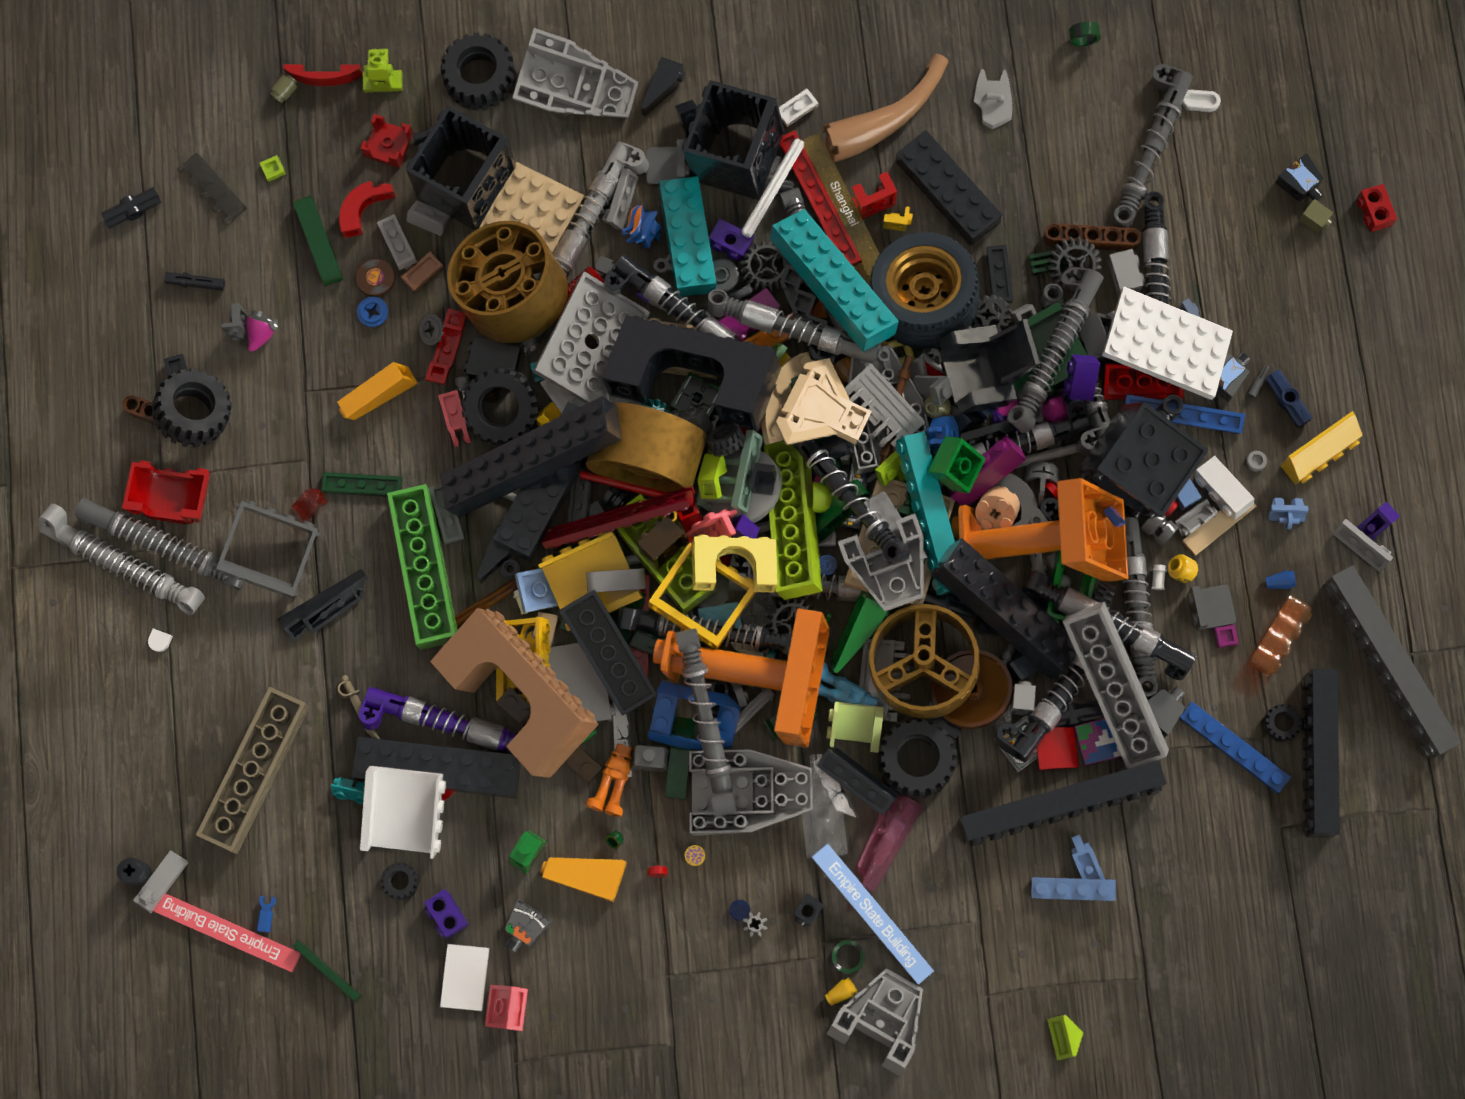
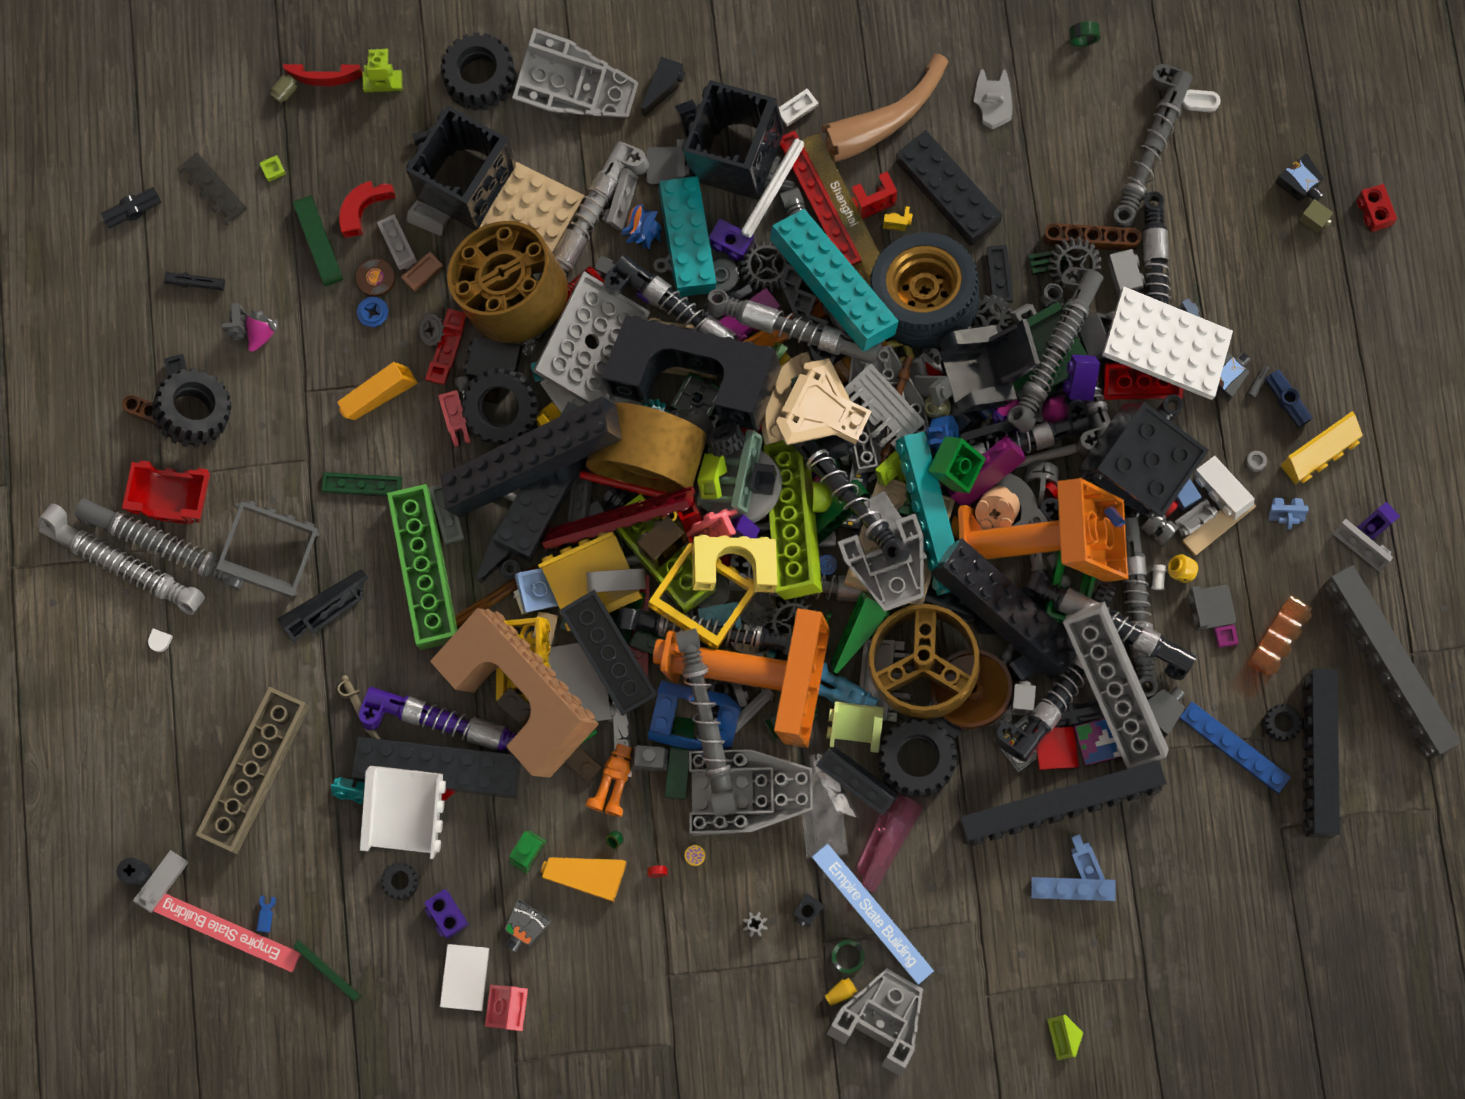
clear red bracket [292,488,328,521] -> none
red panel [361,114,413,168] -> none
clear blue tile [730,900,750,921] -> none
blue plate [1125,395,1245,434] -> none
blue cone [1265,570,1296,589] -> none

